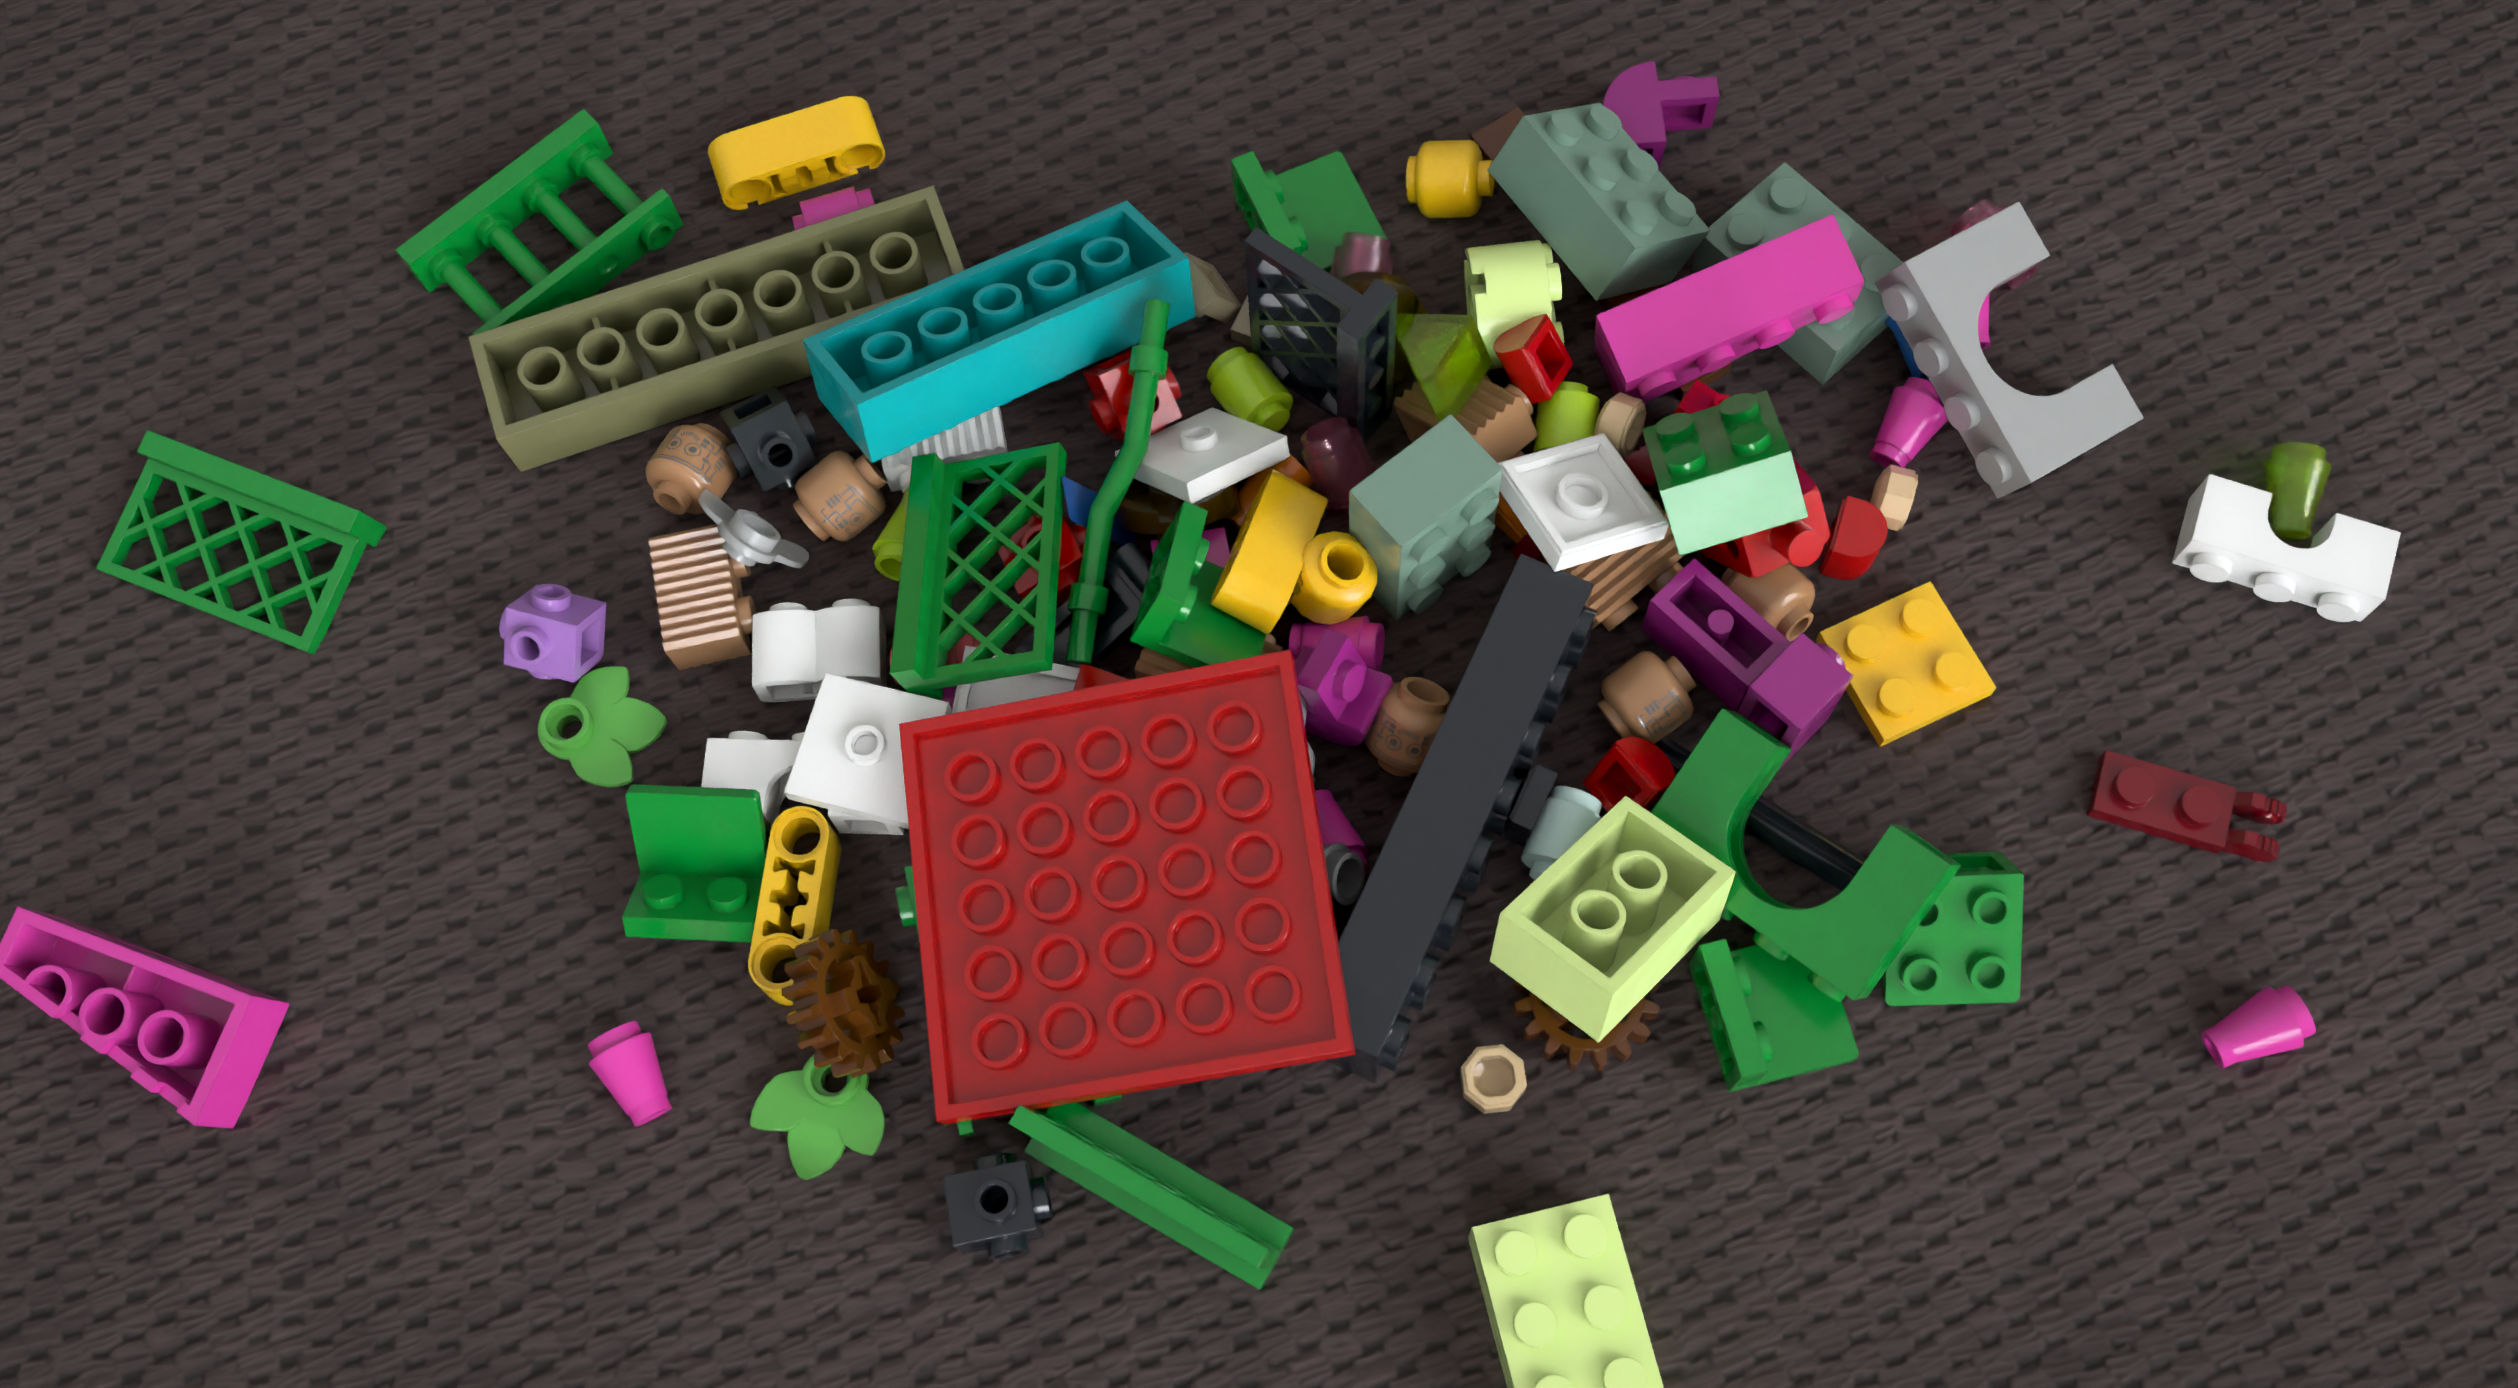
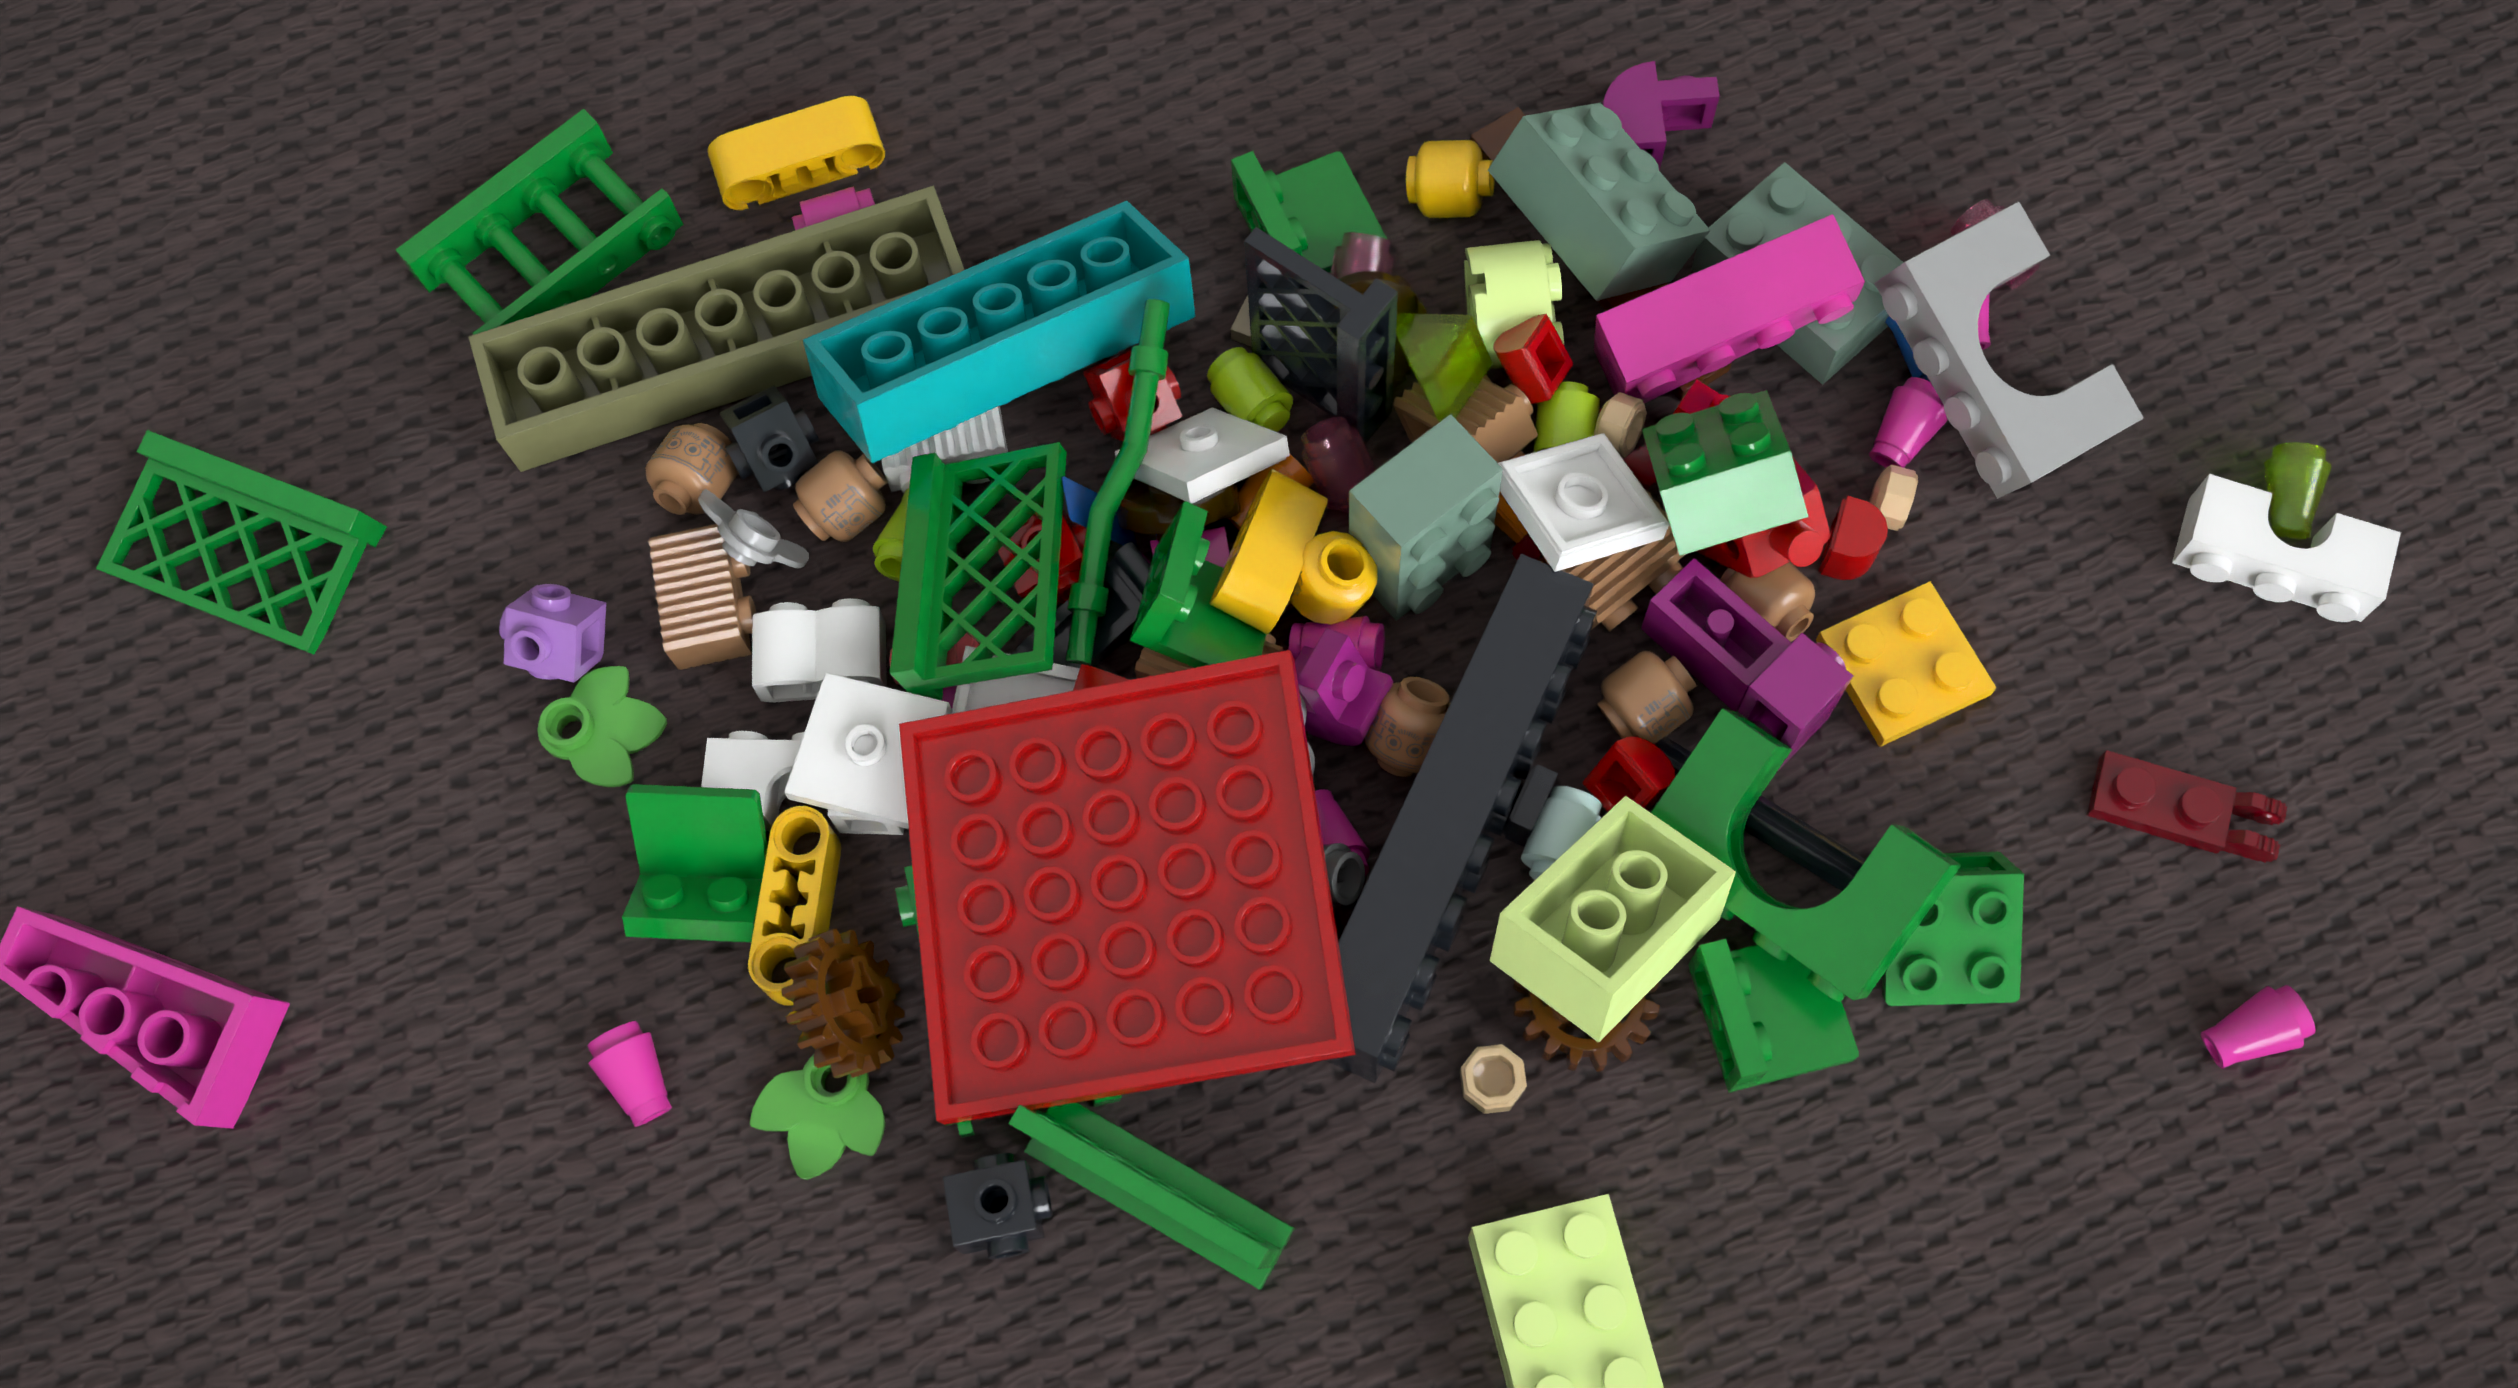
dark tan plate [1184,252,1242,323] -> none

